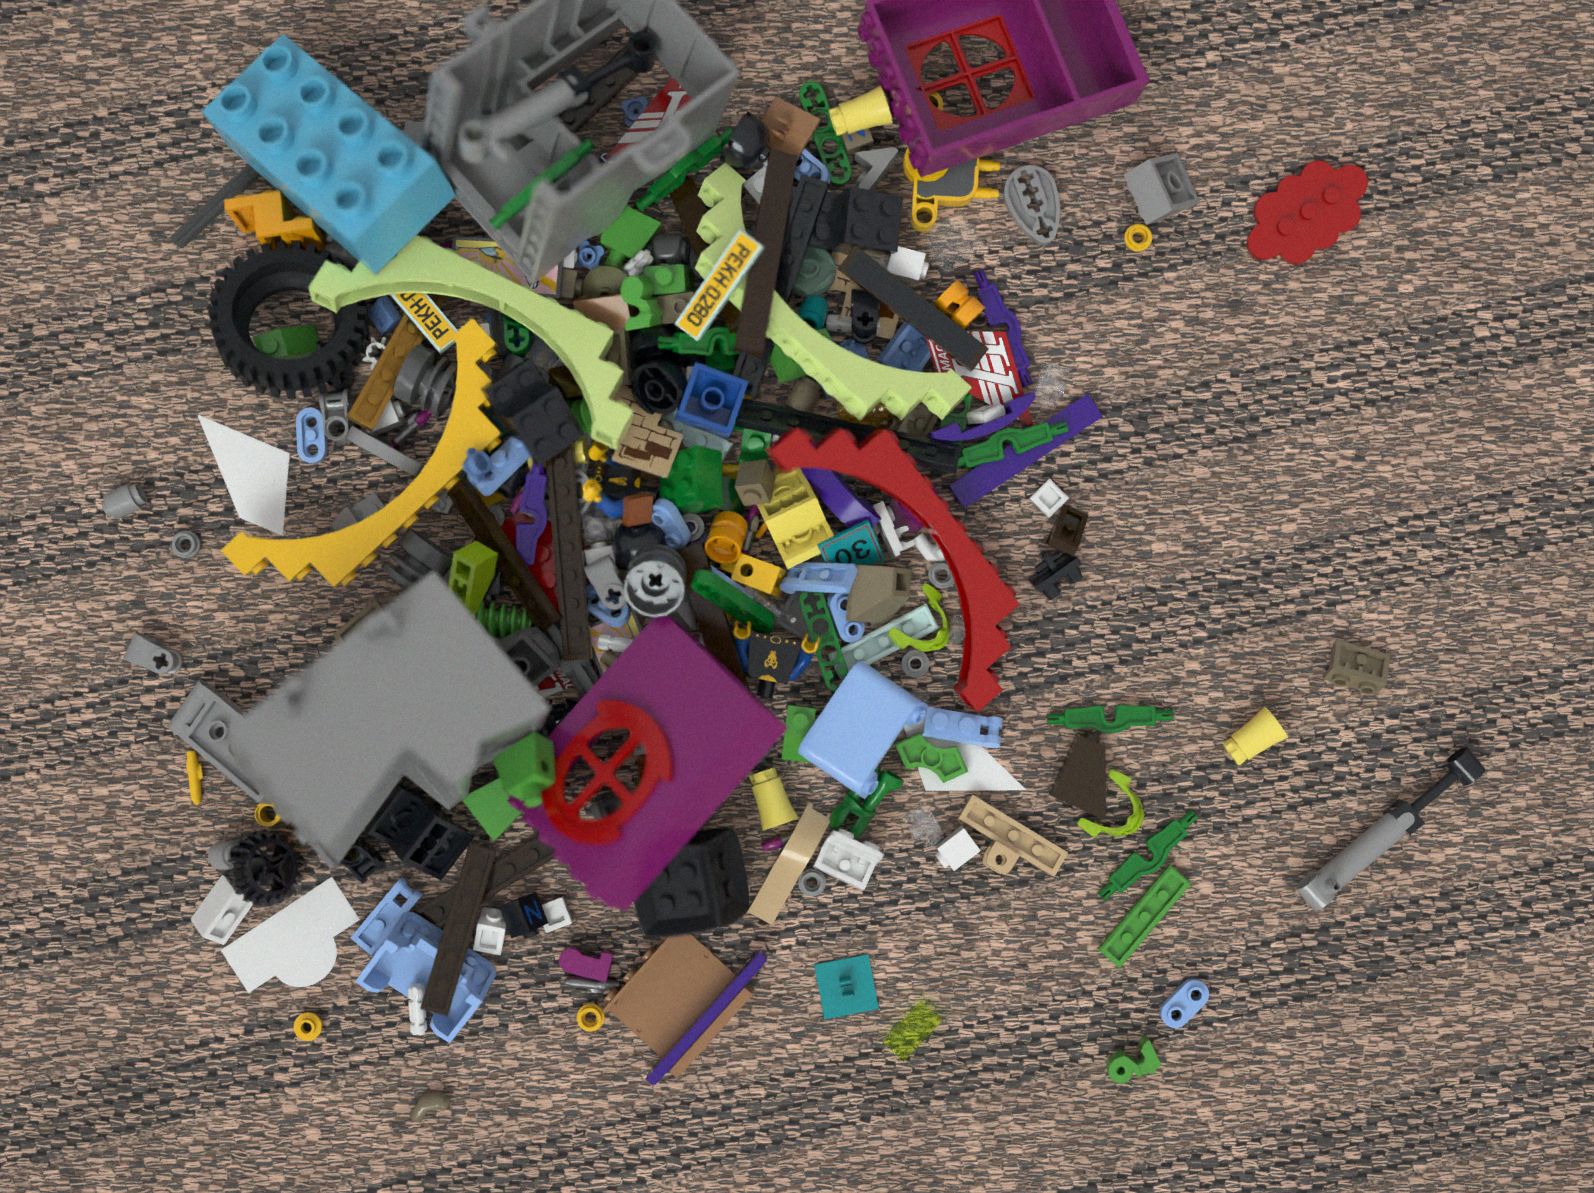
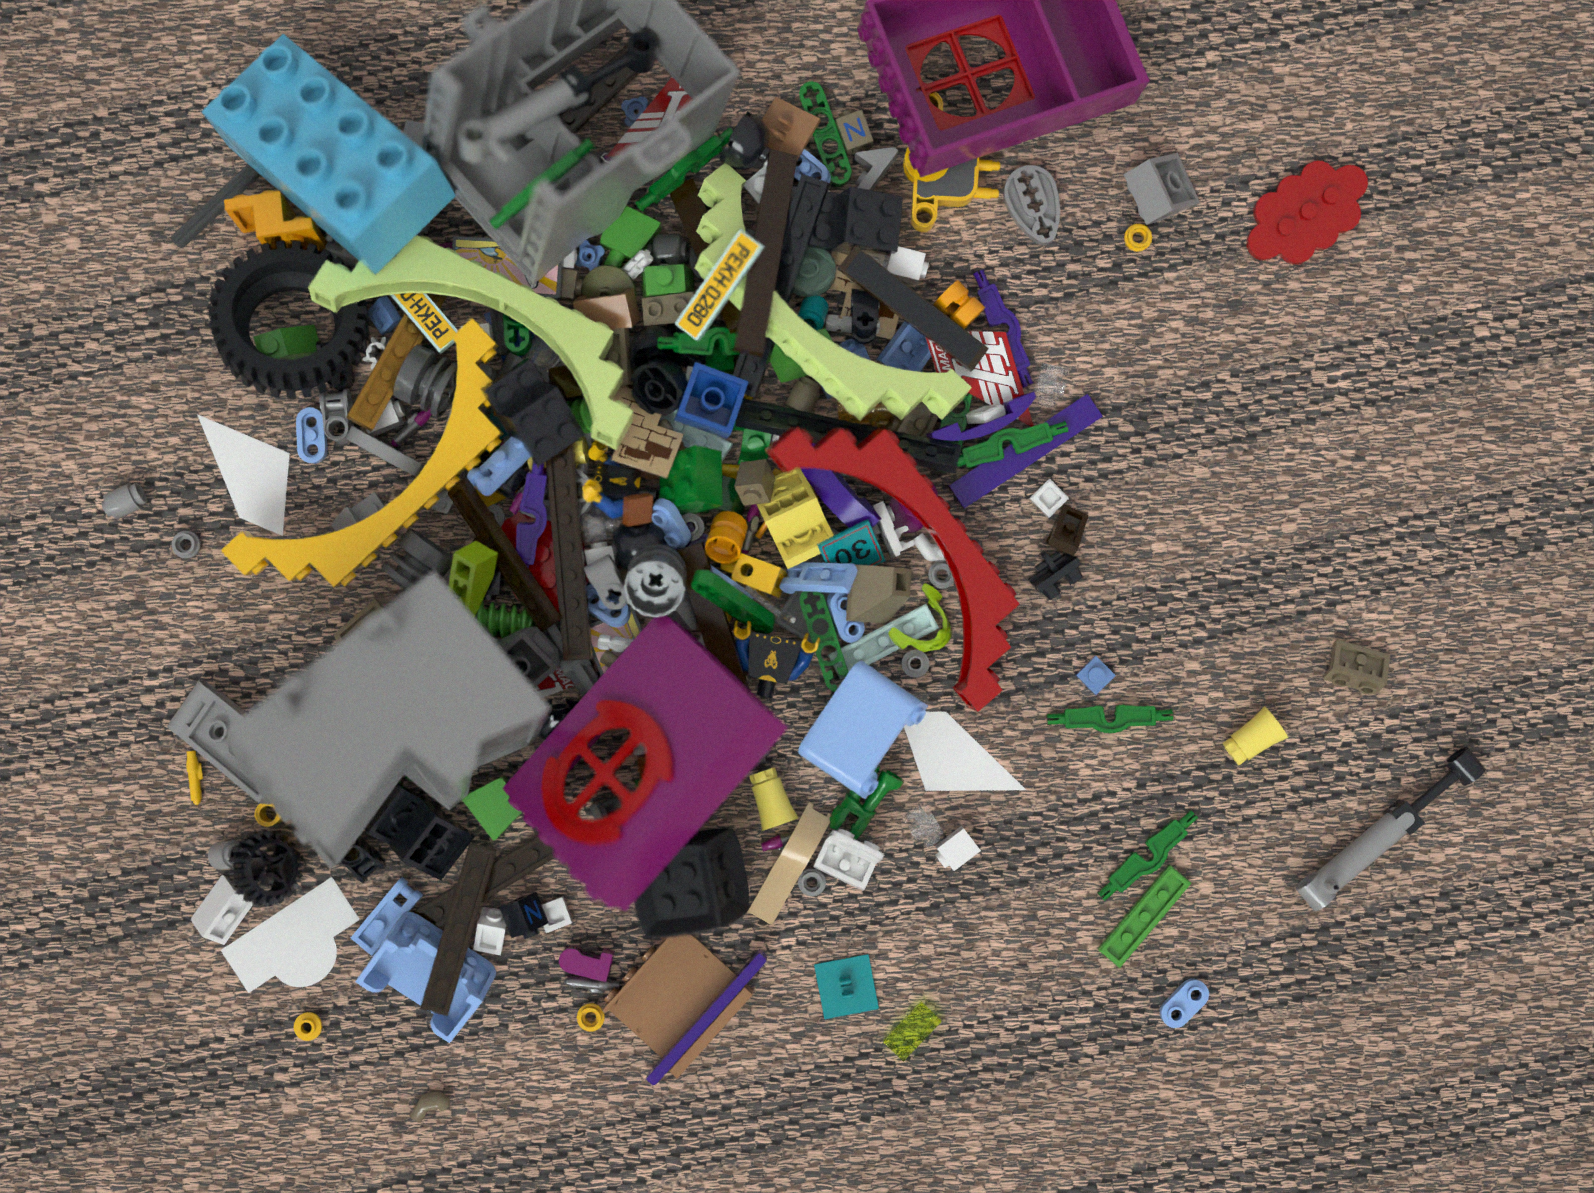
light grey piece [123,632,183,674] -> none
white axle [408,982,427,1036] -> none
medium blue plate [462,448,491,481] -> none
bright green torso [493,732,555,807] -> none
bright green leg [621,275,663,331] -> none
bright green slope [782,704,816,763] -> none
light yellow plant [828,86,892,136] -> none
bright green tile [894,732,969,783] -> none
clear piece [920,210,986,275] -> none
light blue plate [922,707,1003,748] -> none
clear piece [948,615,966,646] -> none
tan plate [957,795,1068,877] -> none
dark brown slope [1049,731,1106,820] -> none
lime helmet [1077,769,1144,837] -> none
bright green leg [1106,1034,1162,1083] -> none
none -> medium blue plate [1075,656,1116,695]

